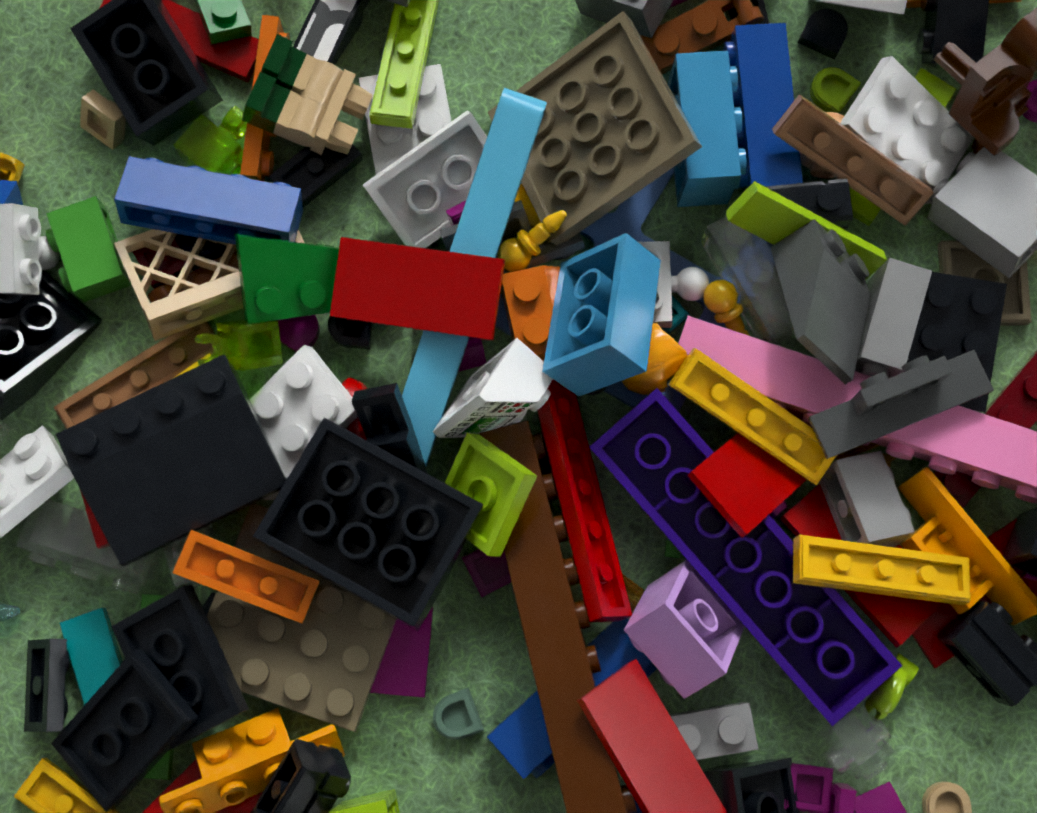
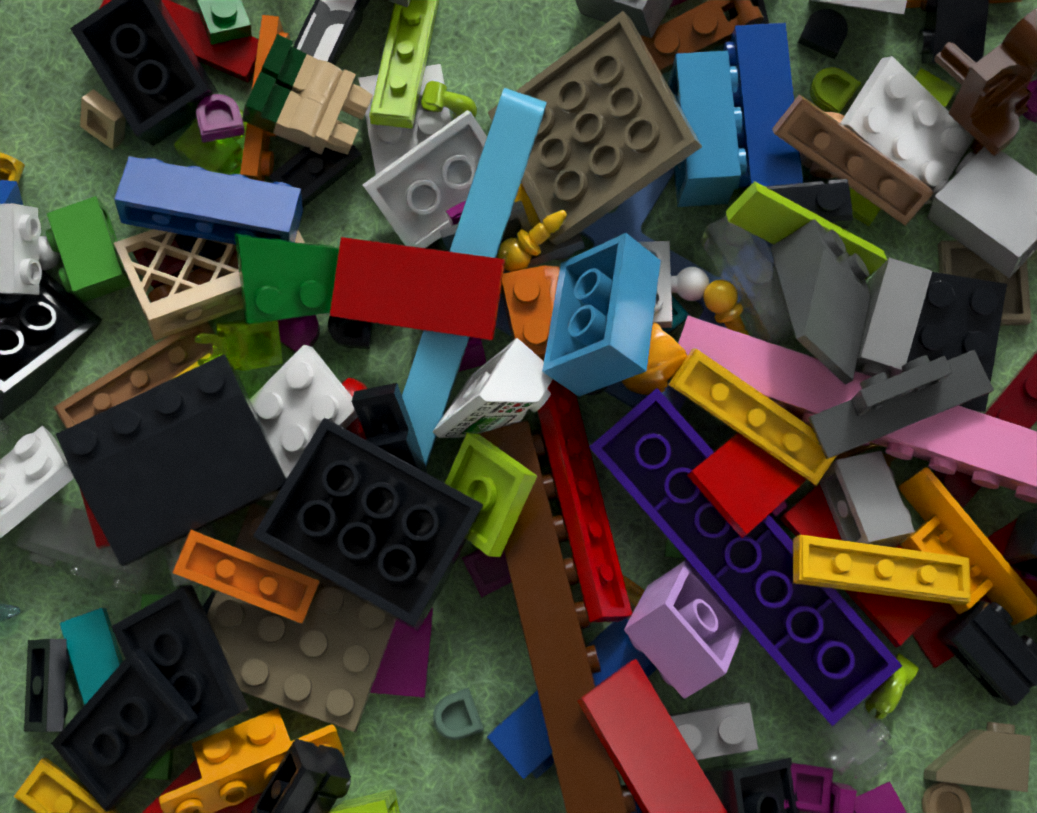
none -> magenta tile [196,94,245,143]
none -> lime arm [421,81,477,119]
none -> dark tan slope [924,722,1031,792]

